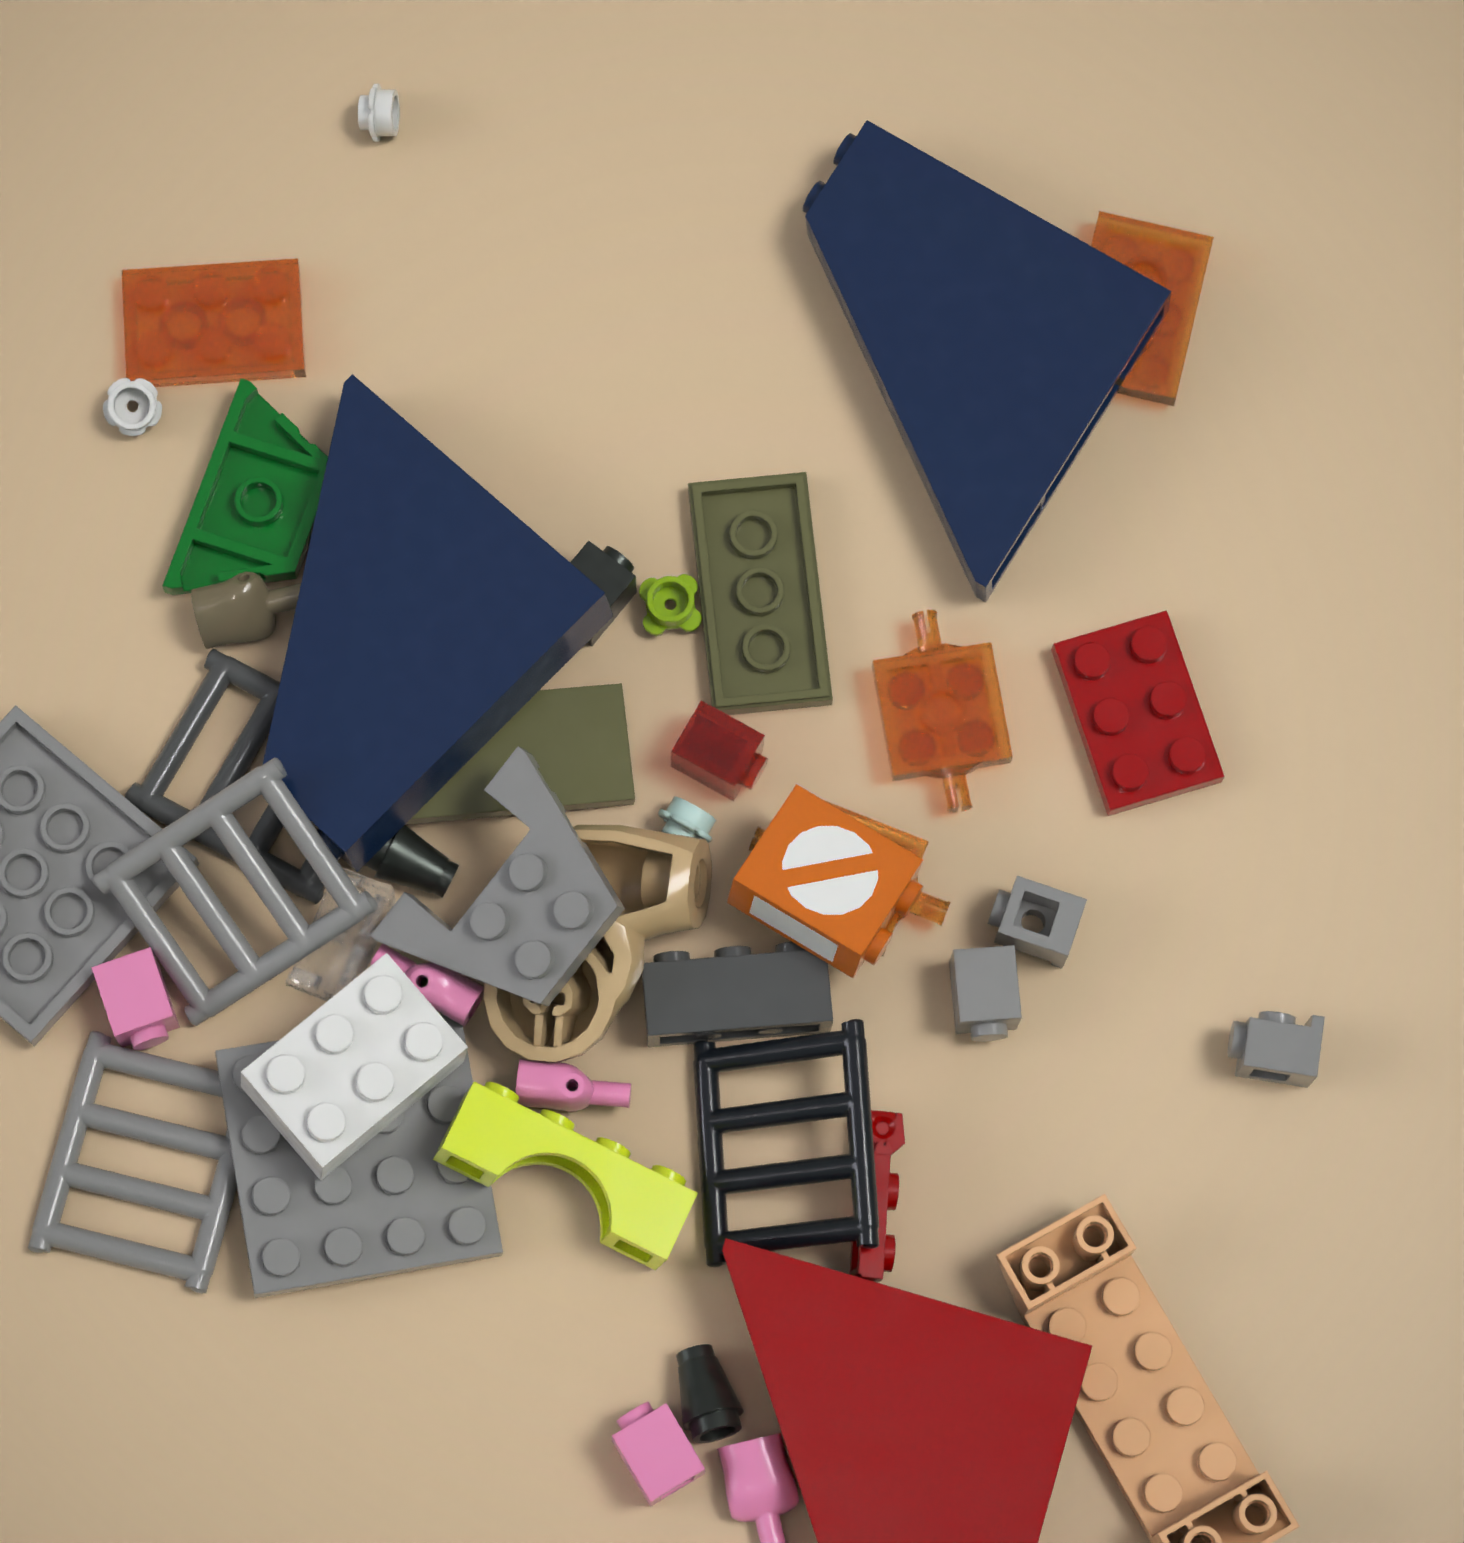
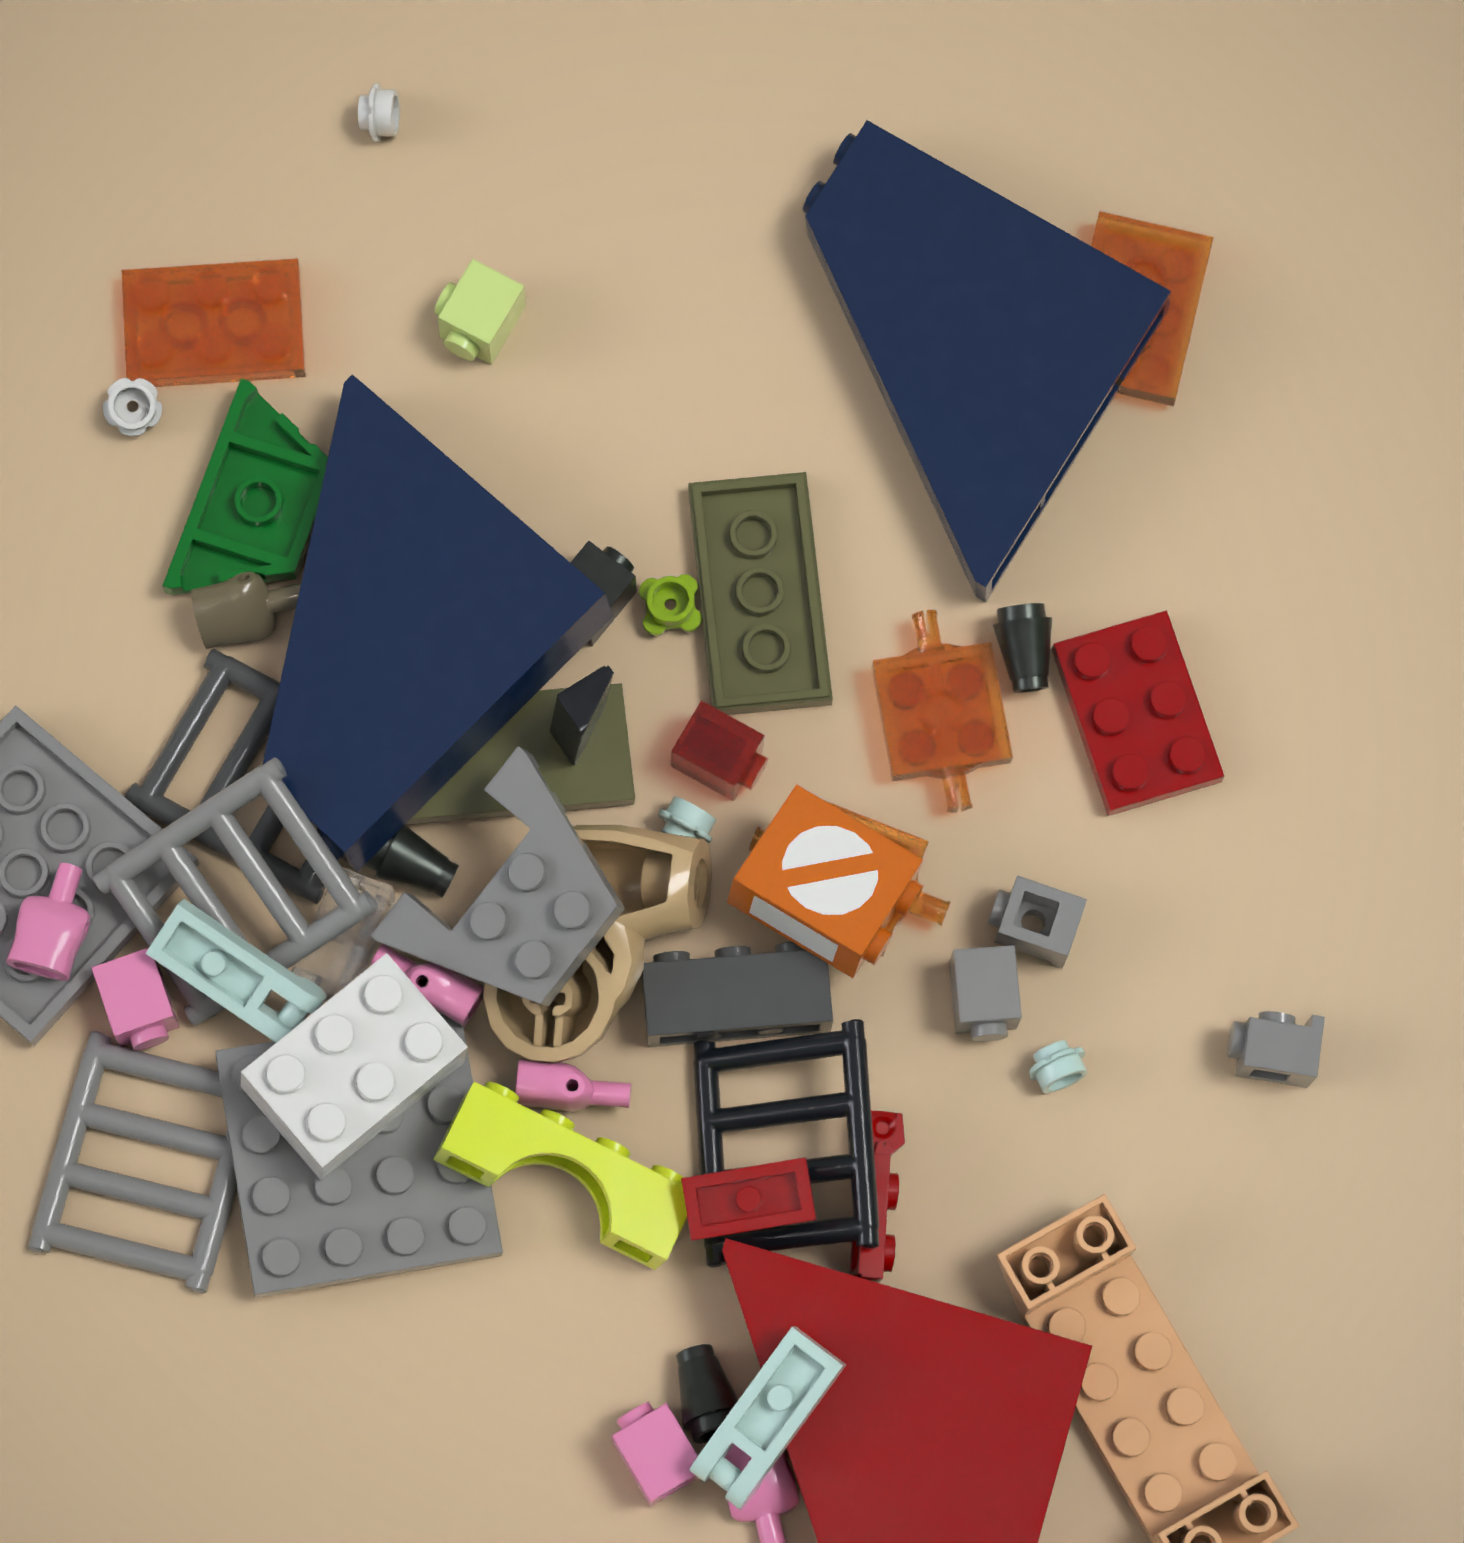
none -> bright pink piece [6,863,91,981]
none -> light aqua plate [145,899,327,1043]
none -> yellowish green brick [434,259,526,365]
none -> black slope [550,665,614,765]
none -> red plate [681,1157,817,1241]
none -> light aqua plate [689,1326,846,1510]
none -> pearl dark grey cone [993,603,1052,693]
none -> light aqua plate [1029,1040,1088,1093]

